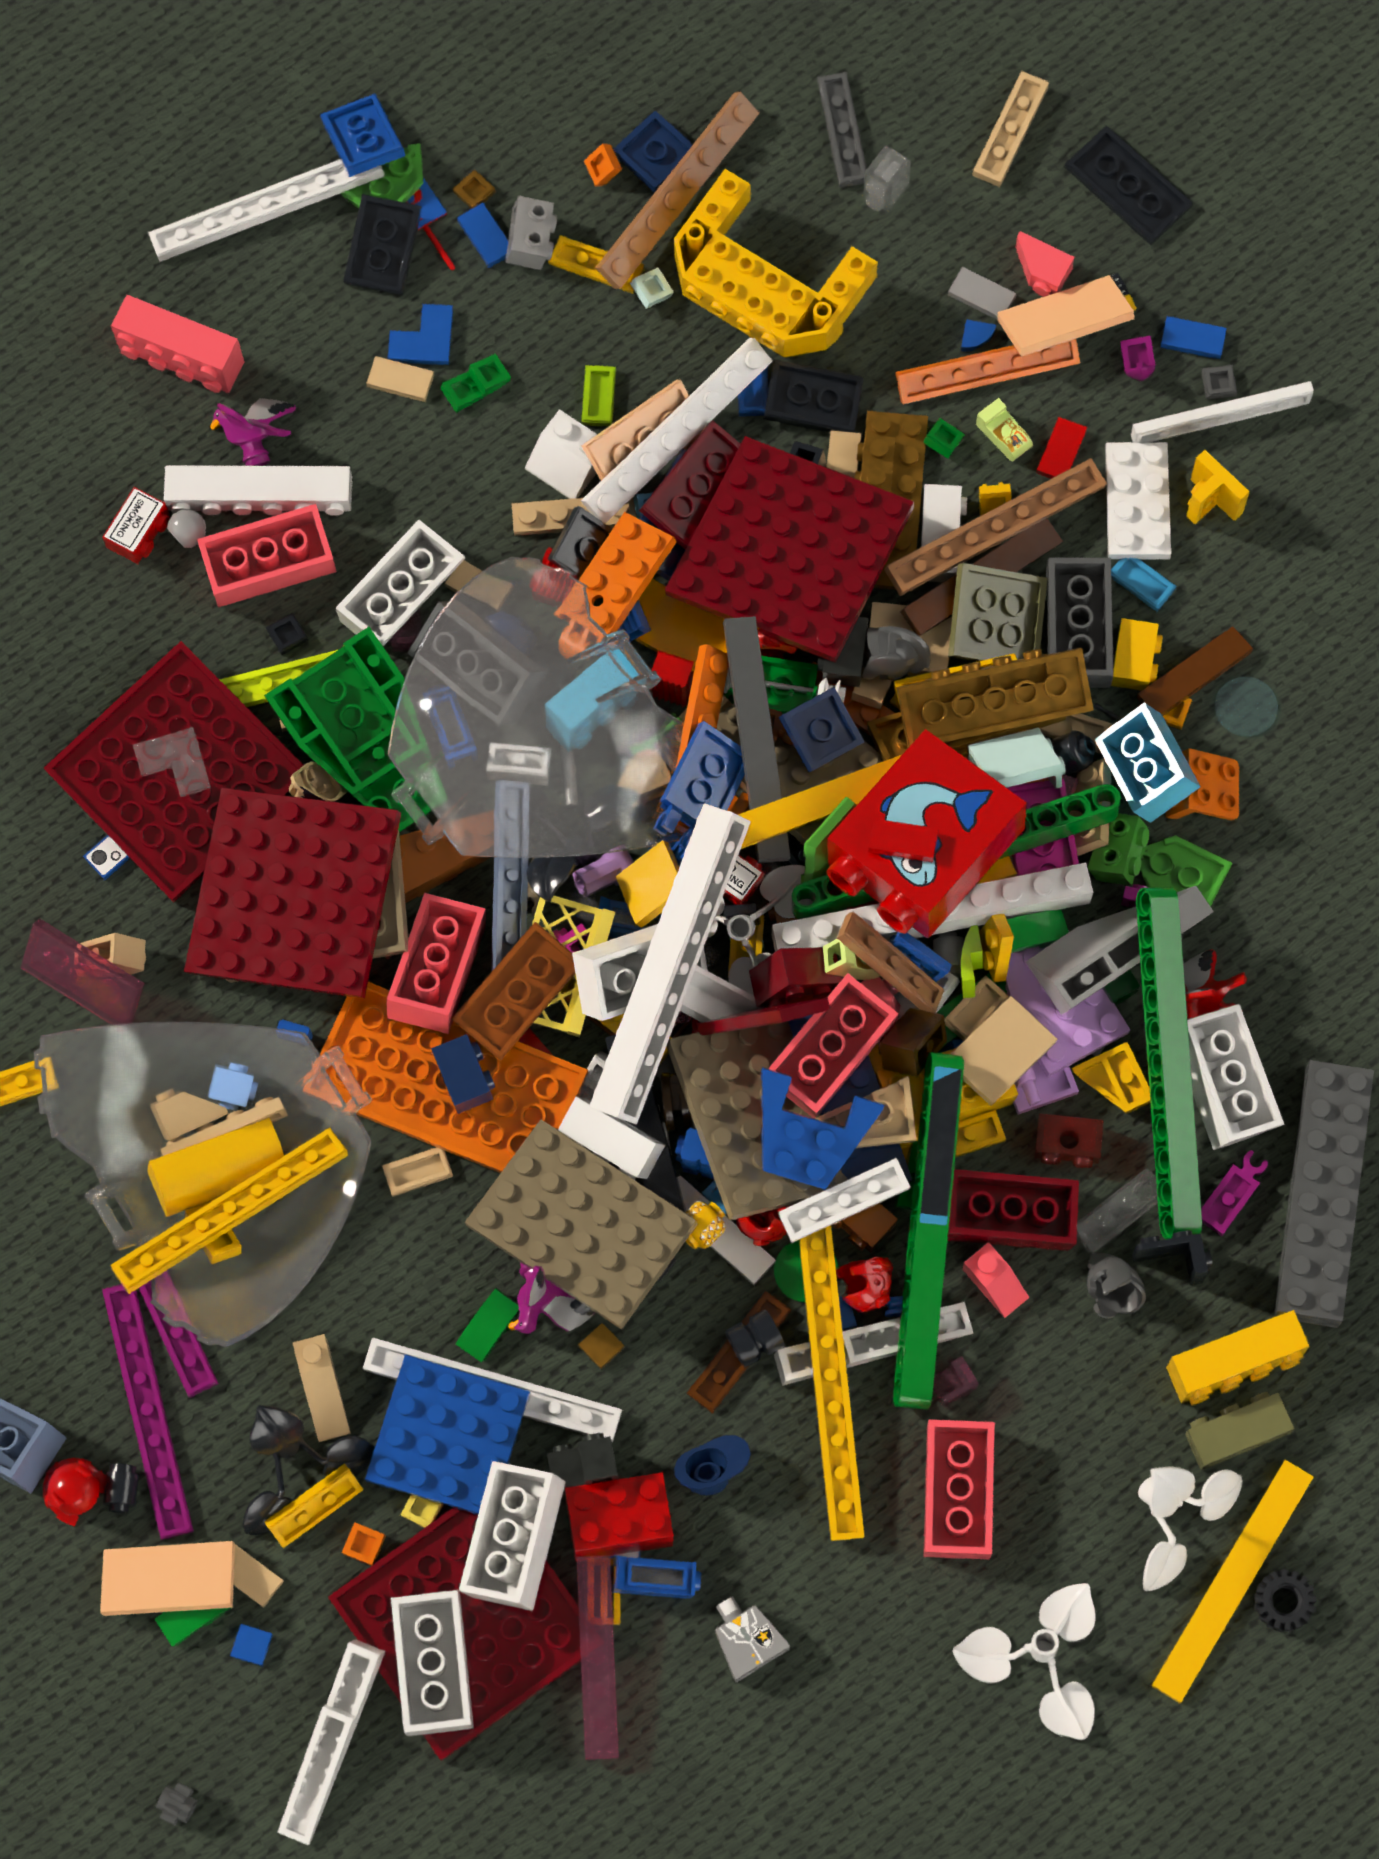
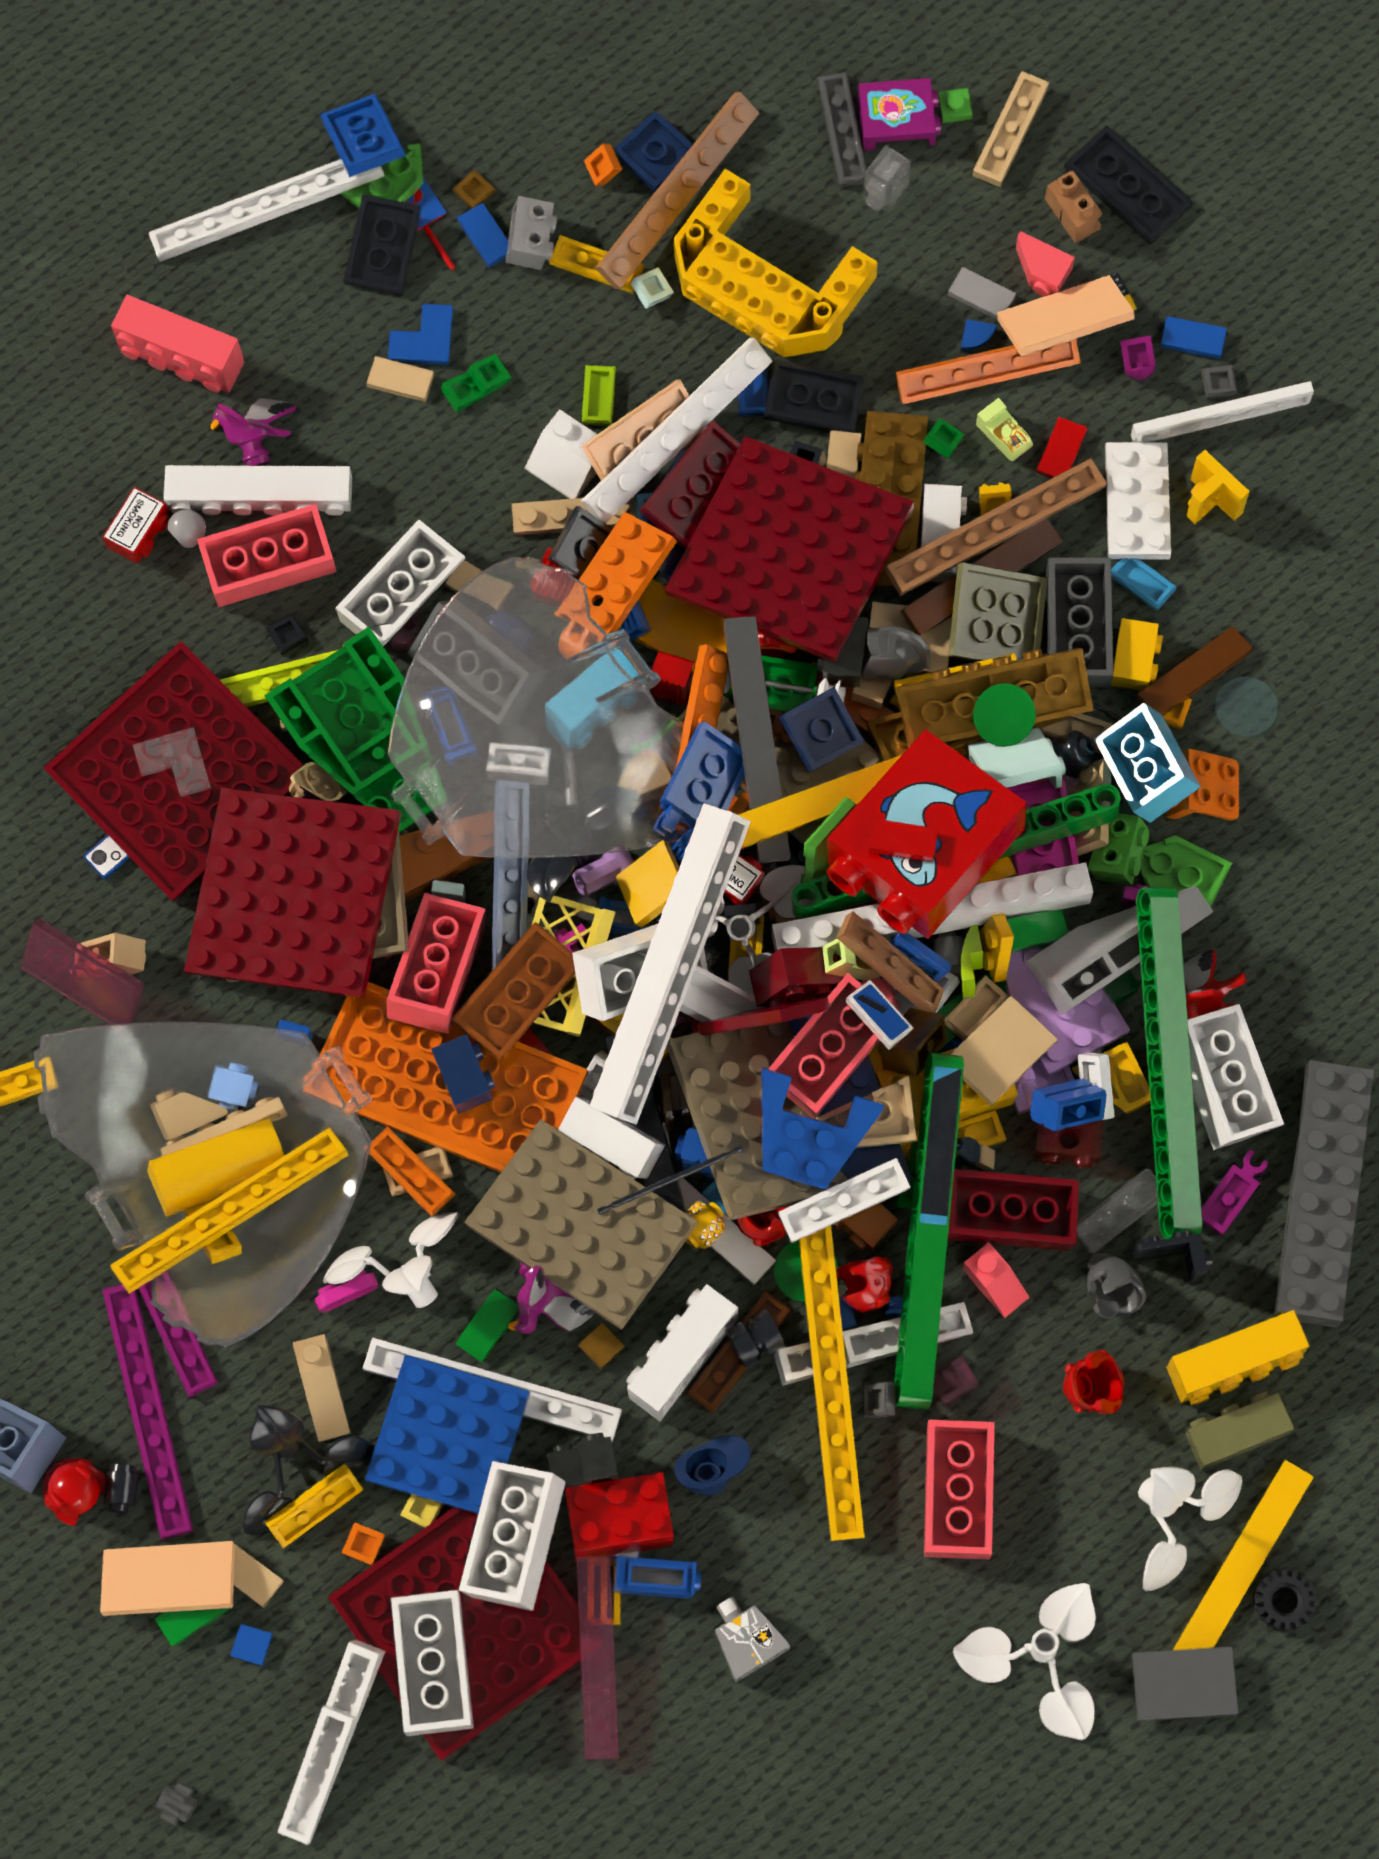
none -> dark pink plate [315,1270,379,1313]
none -> white plant [323,1212,460,1308]
none -> orange tile [364,1126,455,1217]
none -> light aqua tile [431,880,466,903]
none -> black piece [597,1146,743,1215]
none -> white brick [626,1284,738,1421]
none -> slope [846,980,913,1050]
none -> magenta panel [858,78,941,151]
none -> dark grey tile [864,1382,895,1419]
none -> bright green plate [938,88,972,123]
none -> piece [956,1137,995,1170]
none -> green piece [973,683,1036,747]
none -> blue brick [1030,1078,1107,1131]
none -> medium nougat hips [1045,171,1102,243]
none -> red helmet [1063,1350,1125,1415]
none -> white plate [1077,1052,1114,1120]
none -> dark grey tile [1131,1647,1238,1721]

